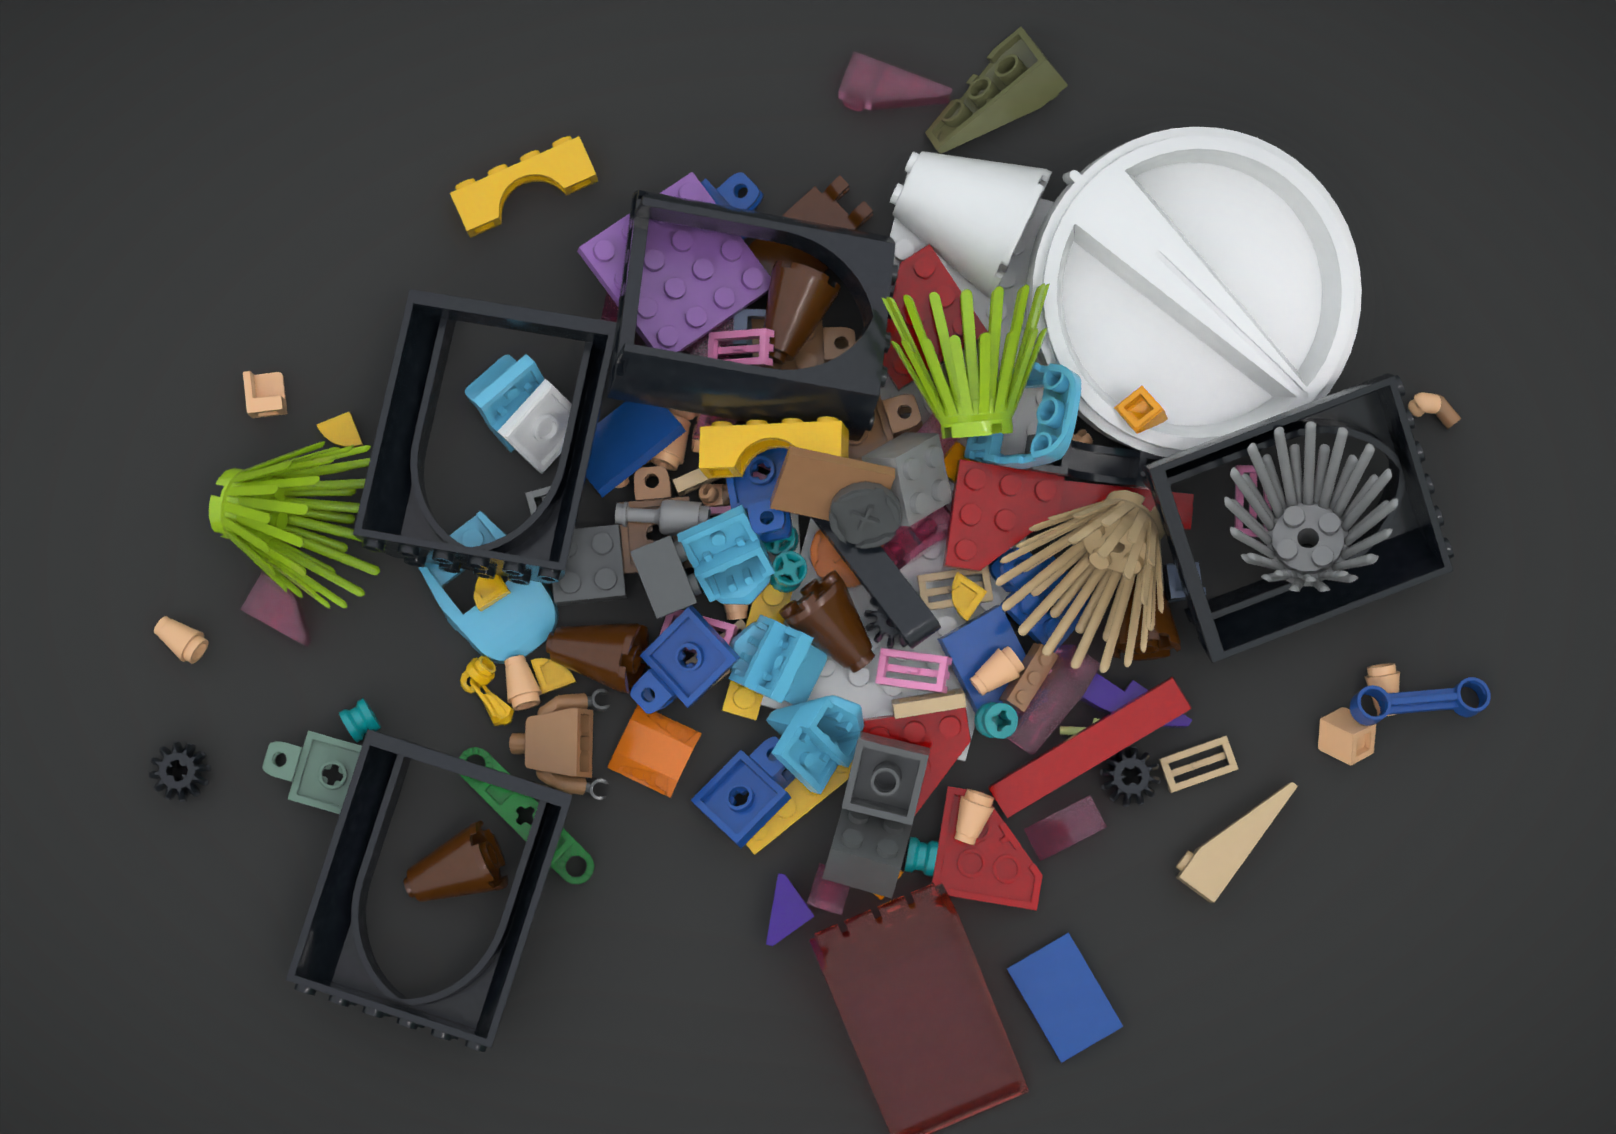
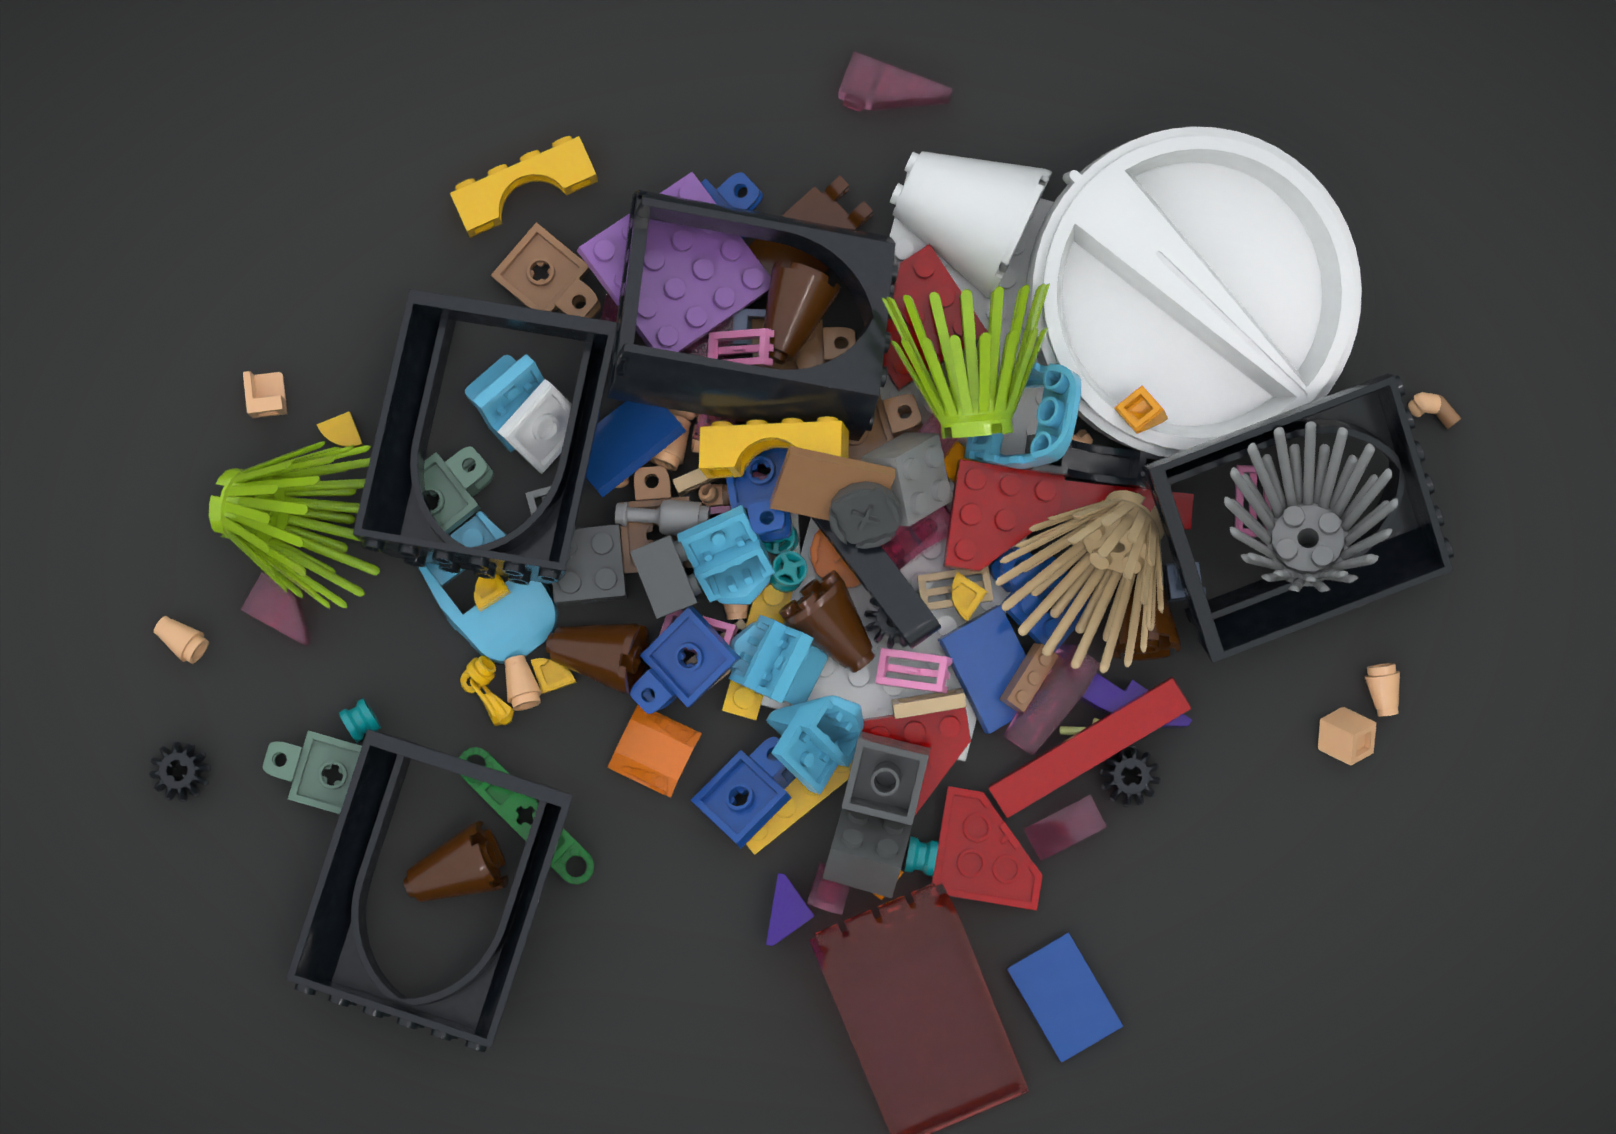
medium nougat torso [509,689,610,800] -> none
olive wedge [925,26,1068,154] -> none
light nougat cone [954,789,995,845] -> none
light nougat cone [969,646,1025,696] -> none
teal wheel [974,702,1018,739] -> none
tan tile [1158,735,1238,793] -> none
tan slope [1176,782,1298,903] -> none
blue piece [1350,677,1491,726] -> none
none -> sand green plate [424,446,494,534]
none -> medium nougat plate [490,222,601,318]

